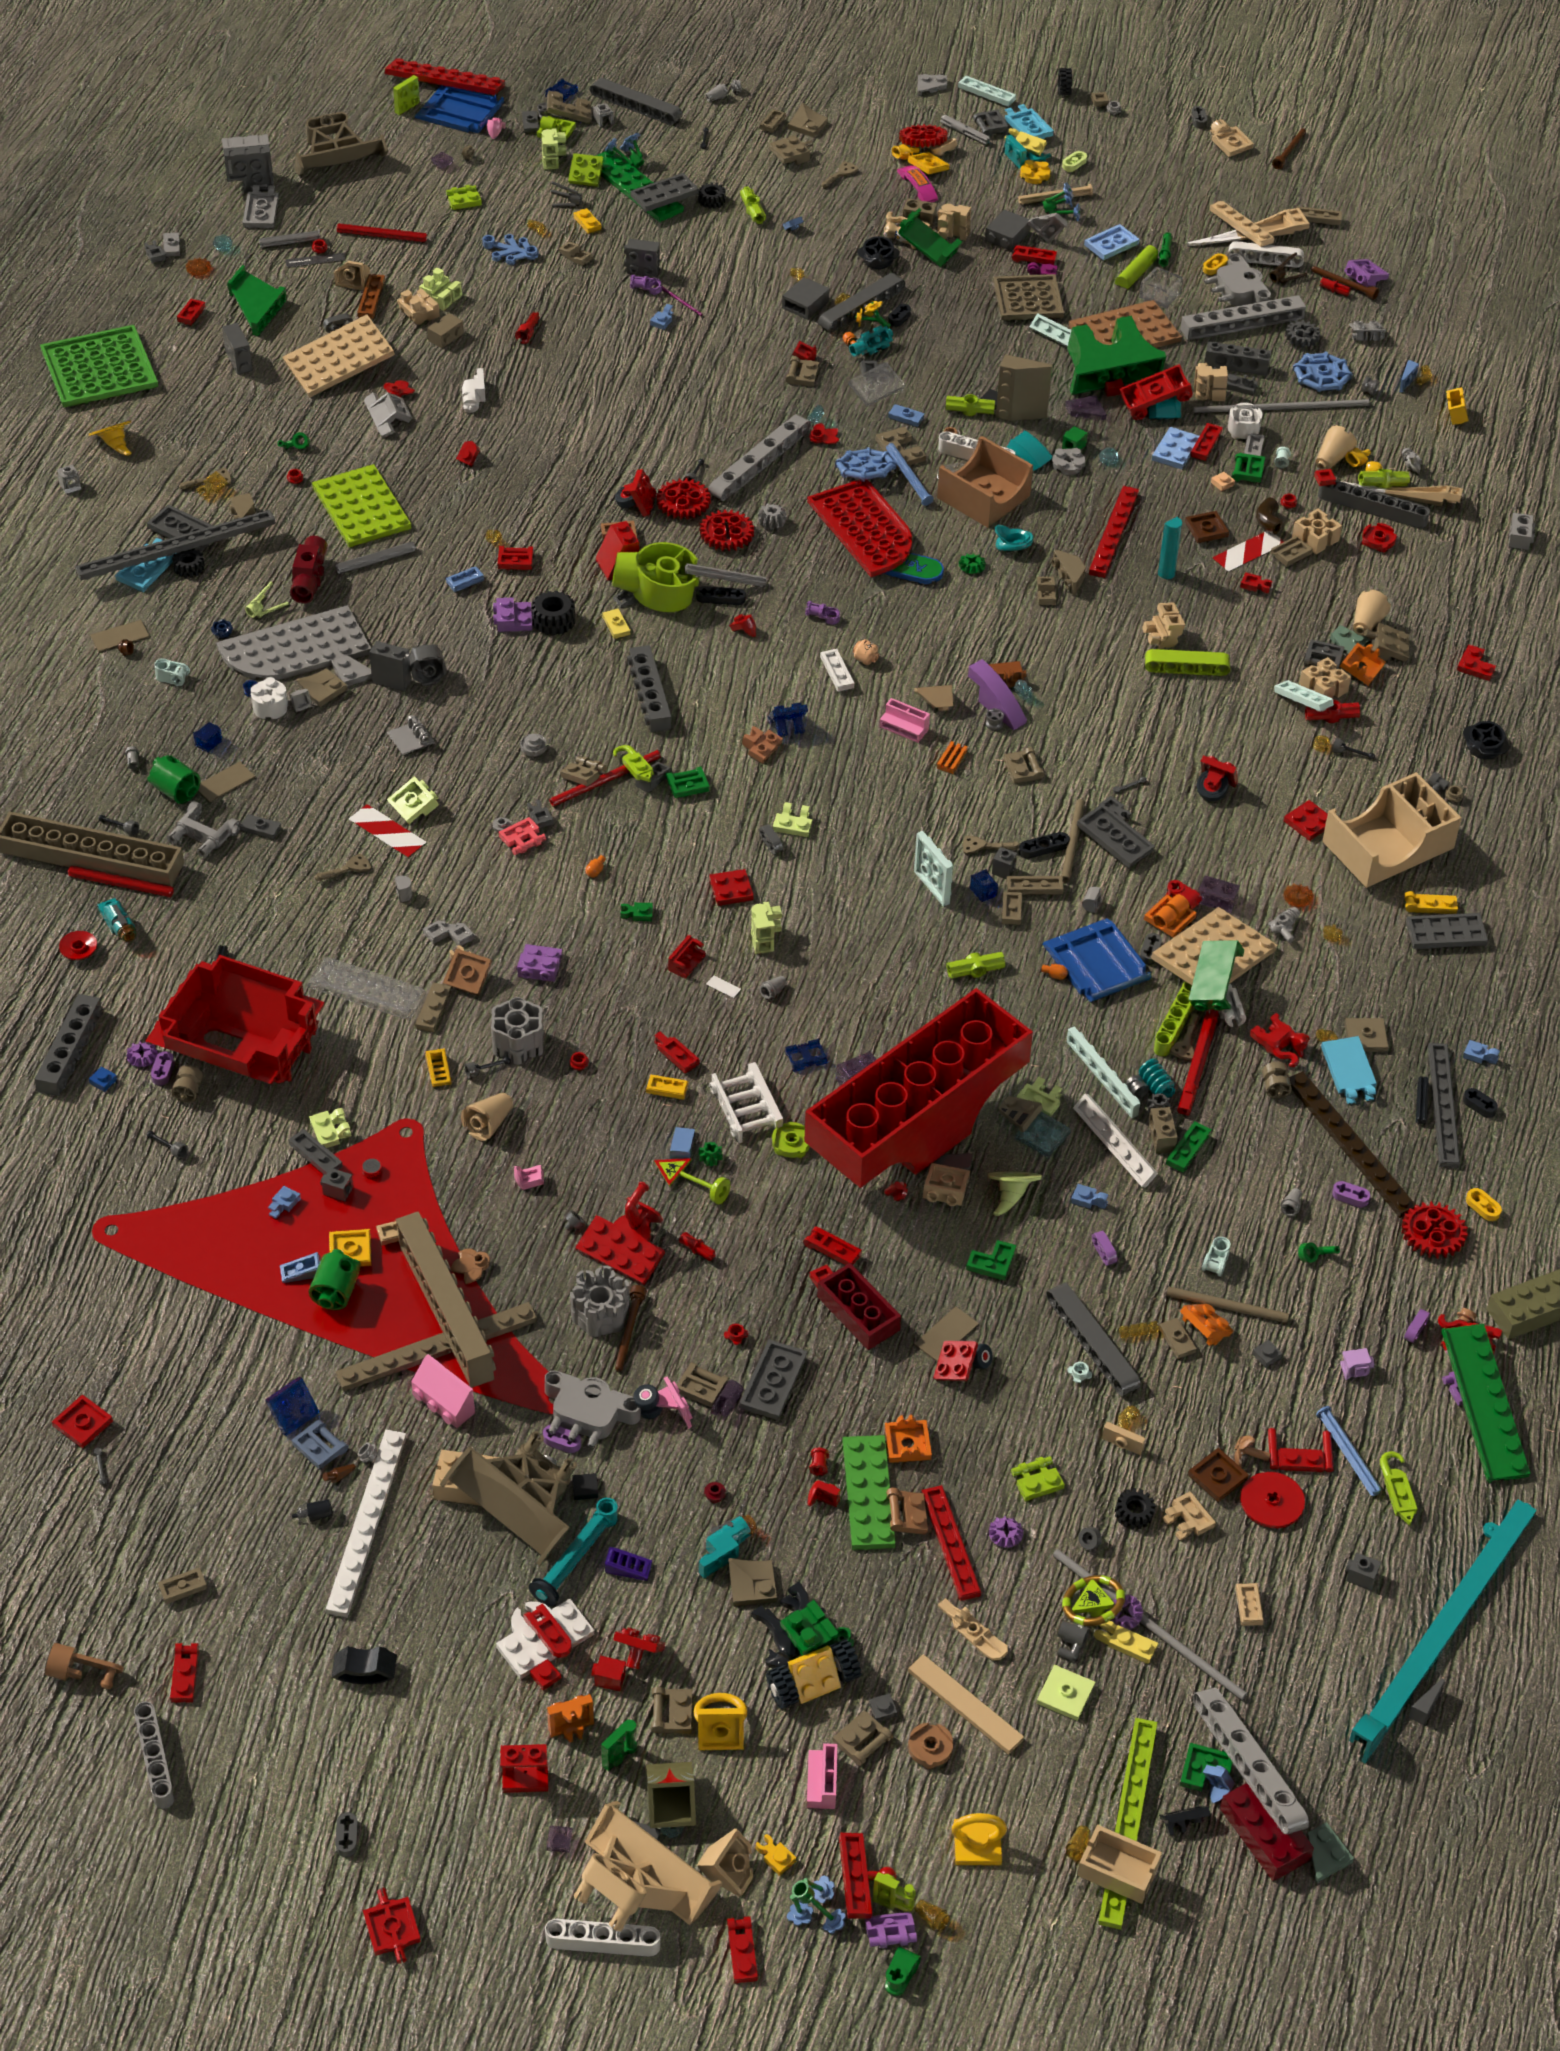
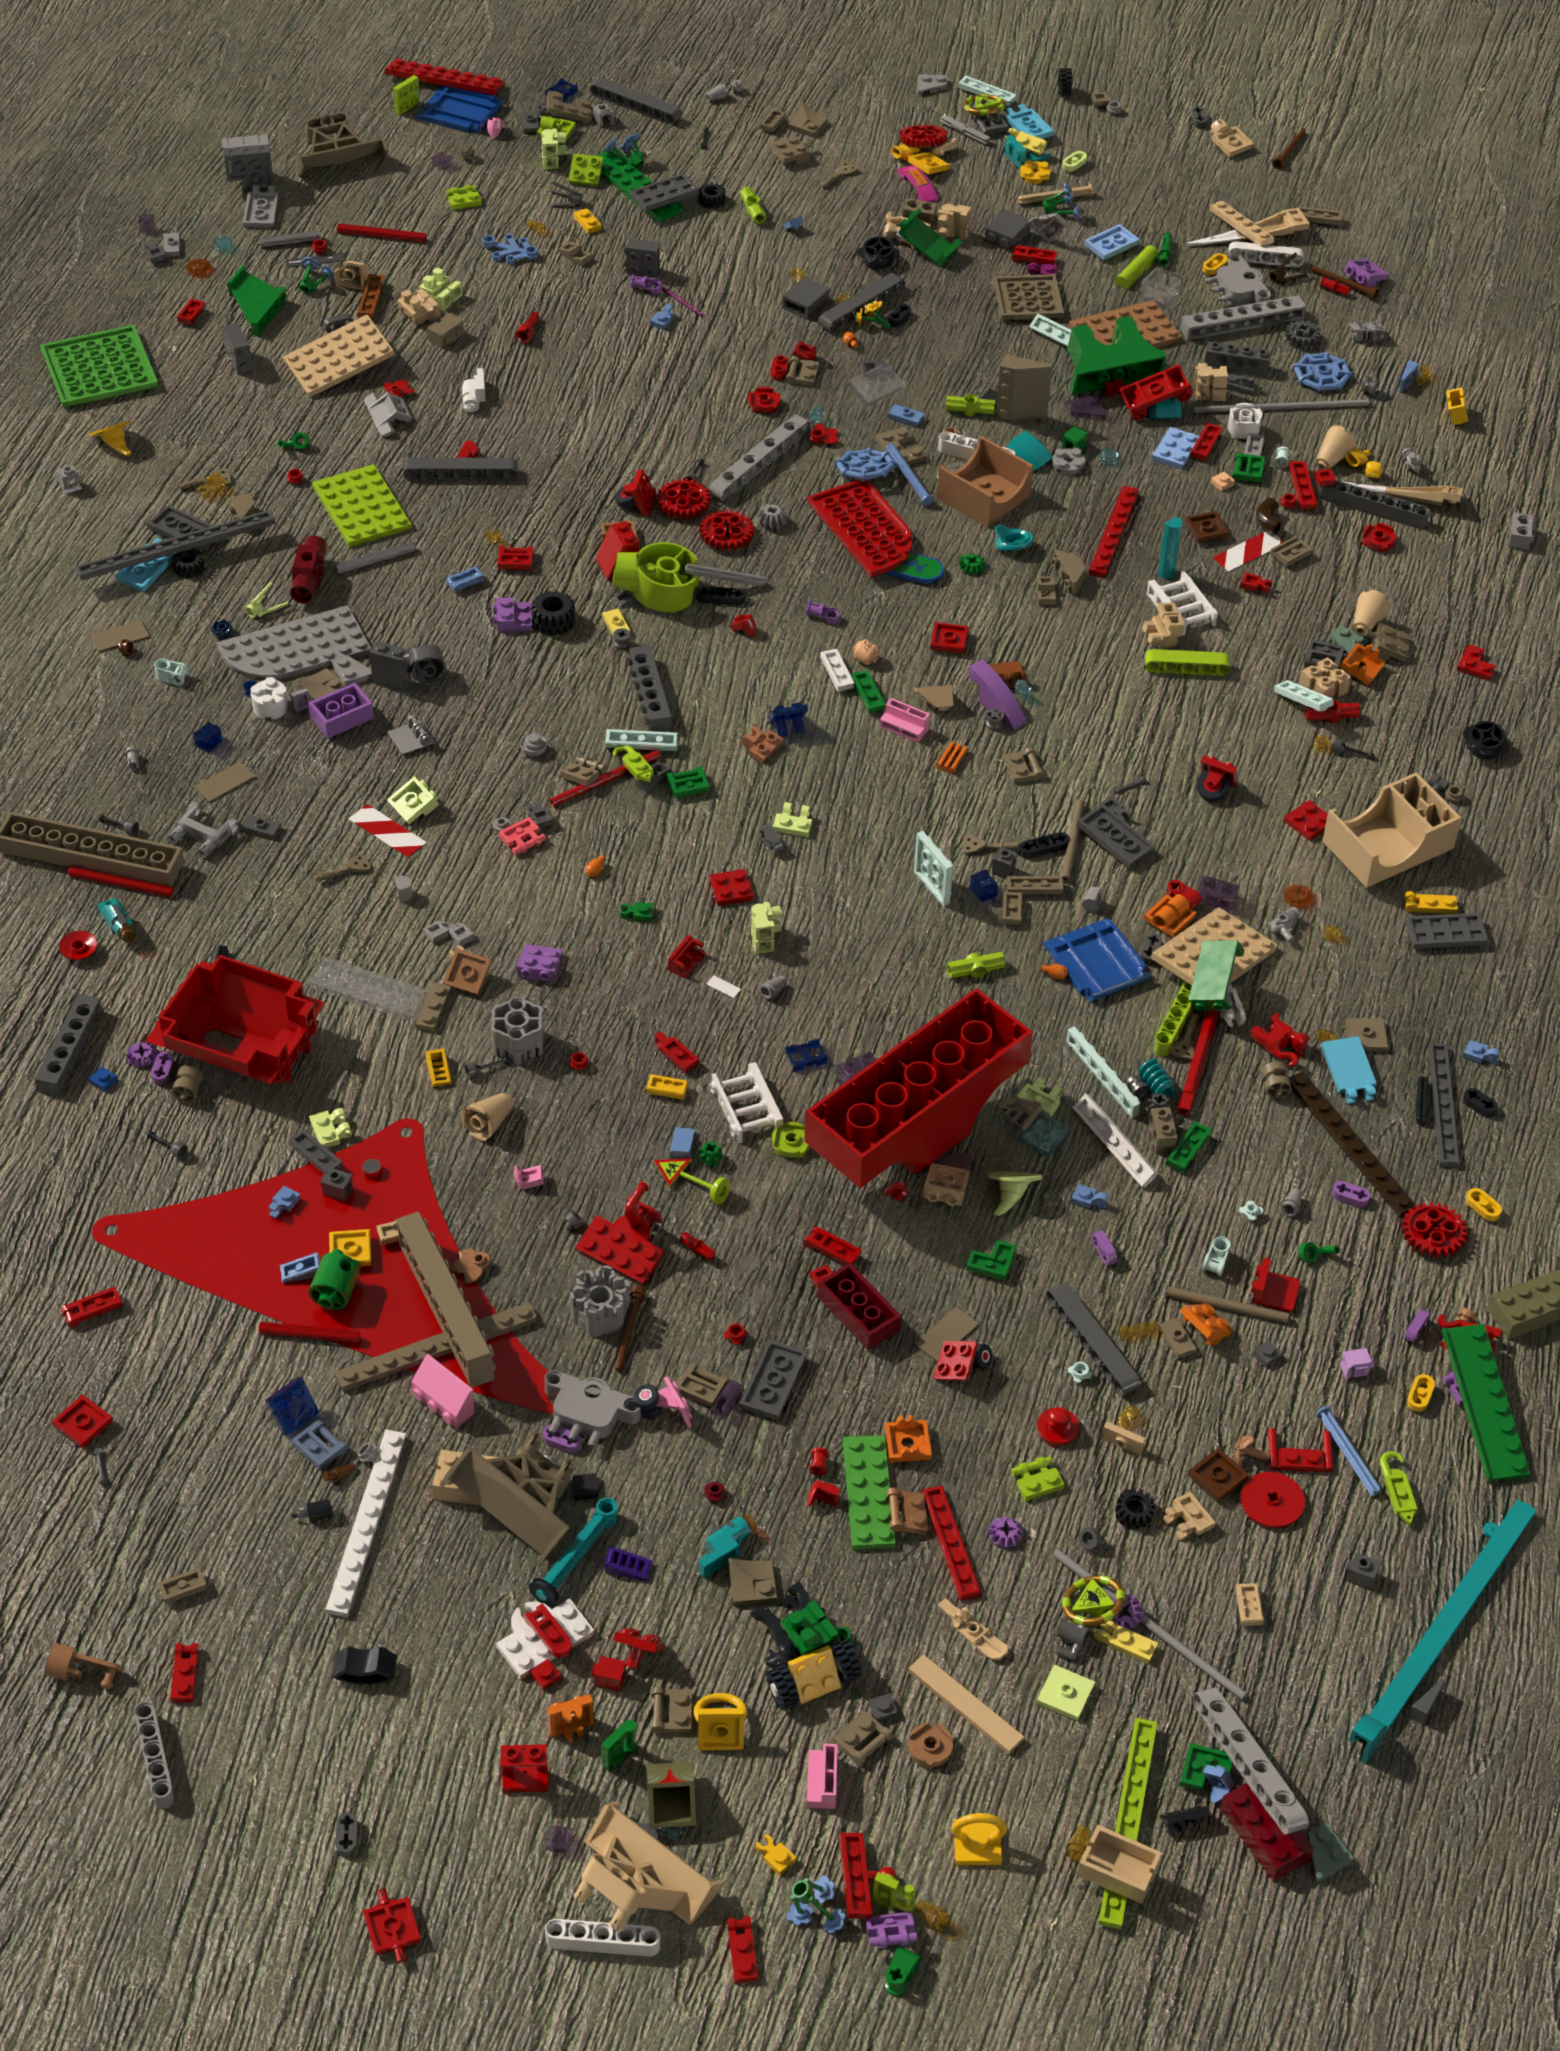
green cylinder [147,755,201,804] -> none
tan slope [696,1829,753,1896] -> none
teal brick [849,325,893,357] -> none
tan brick [1292,508,1342,555] -> none
lime piece [1358,469,1410,488] -> none
none -> red plate [61,1287,123,1327]
none -> plate [139,214,156,232]
none -> red axle [258,1321,361,1343]
none -> plant [299,257,335,293]
none -> medium lavender brick [308,683,374,739]
none -> dark grey beam [403,458,518,480]
none -> light aqua brick [605,729,678,752]
none -> flat silver wheel [613,628,631,650]
none -> red plate [748,387,781,413]
none -> red plate [770,355,789,381]
none -> green plate [851,670,886,713]
none -> red plate [930,622,969,654]
none -> piece [963,94,1006,115]
none -> red plate [1037,1407,1079,1447]
none -> white fence [1147,571,1218,637]
none -> light aqua plate [1239,1201,1263,1221]
none -> red bracket [1251,1258,1300,1312]
none -> red plate [1289,461,1317,510]
none -> yellow plate [1407,1374,1435,1412]

